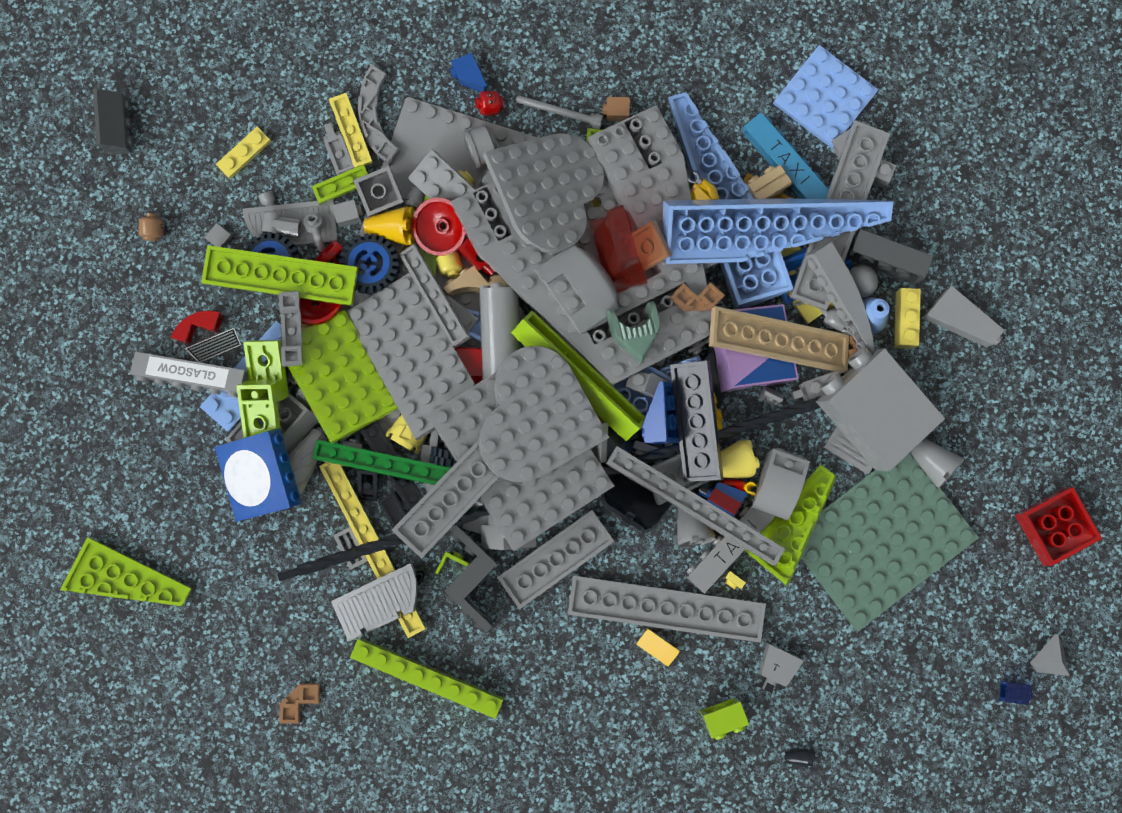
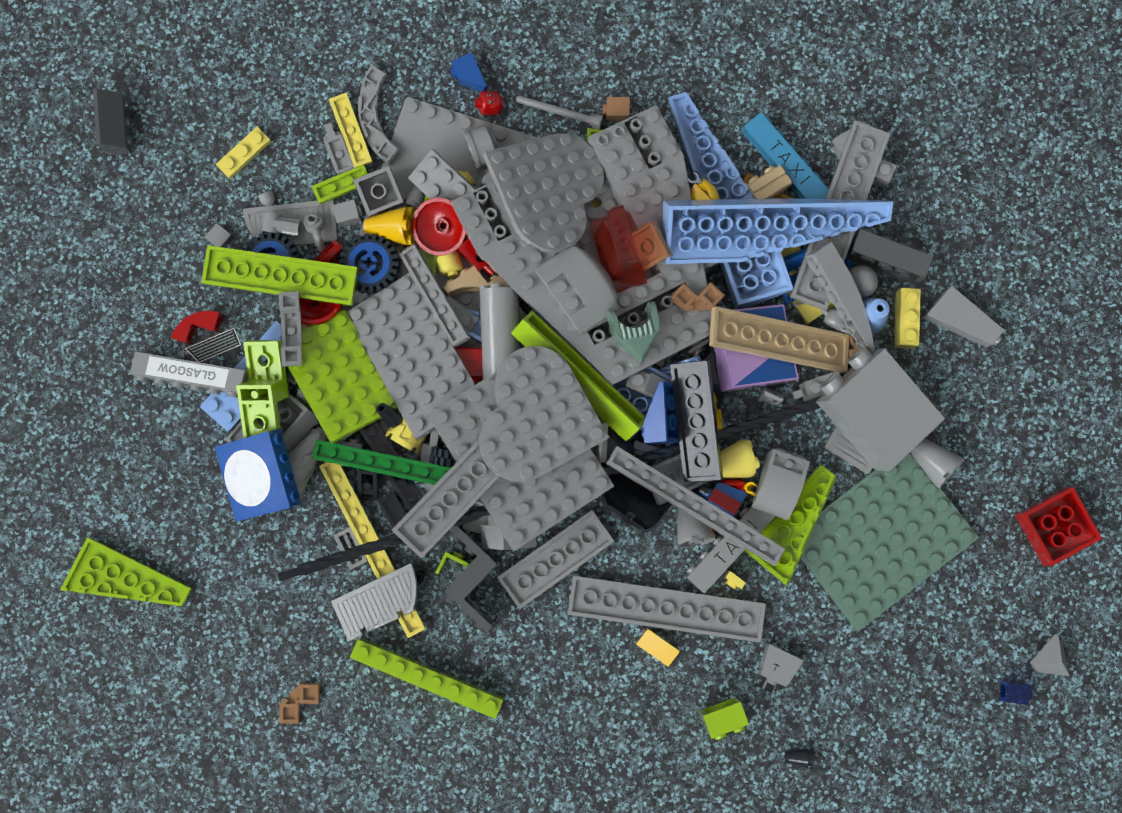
medium nougat head [138,213,164,241] -> none
light blue plate [773,45,878,148] -> none
none -> black cone [376,403,402,428]

